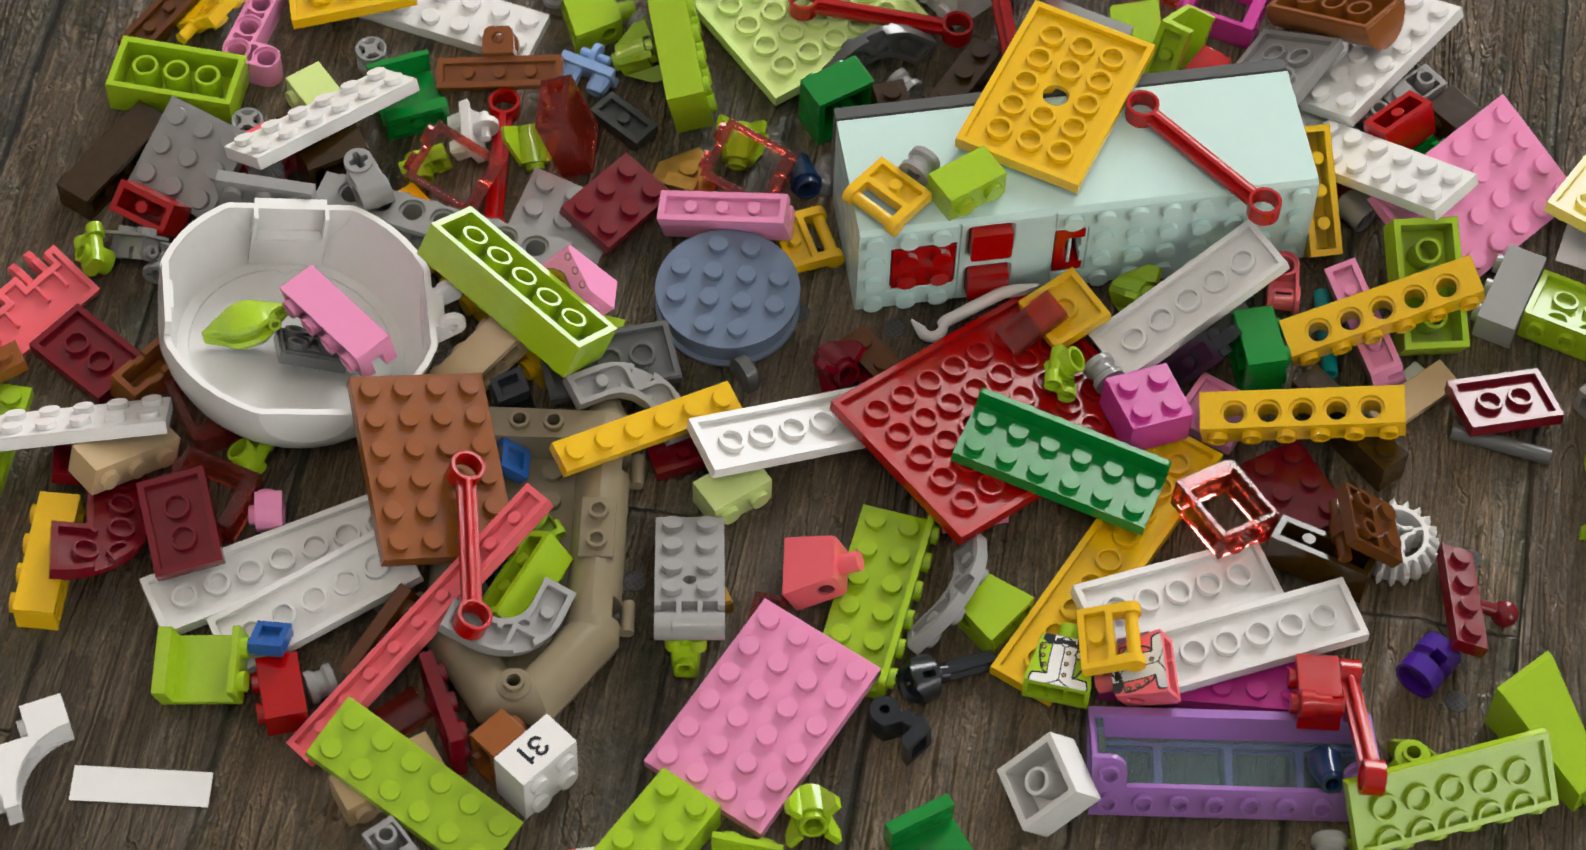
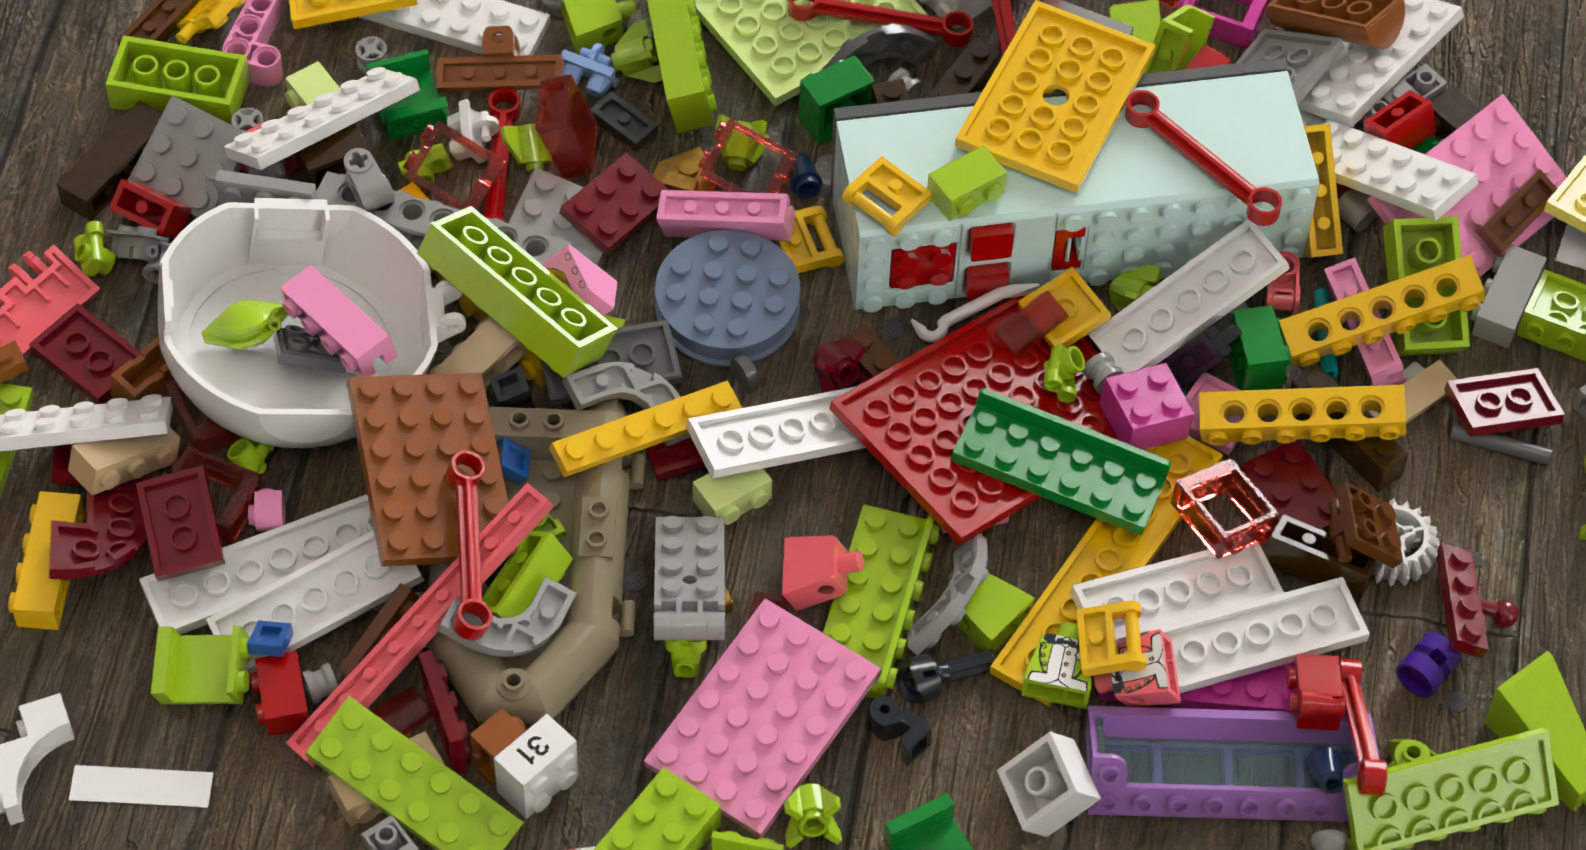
light grey wheel [898,145,940,187] -> none
none -> reddish brown plate [1475,169,1558,256]

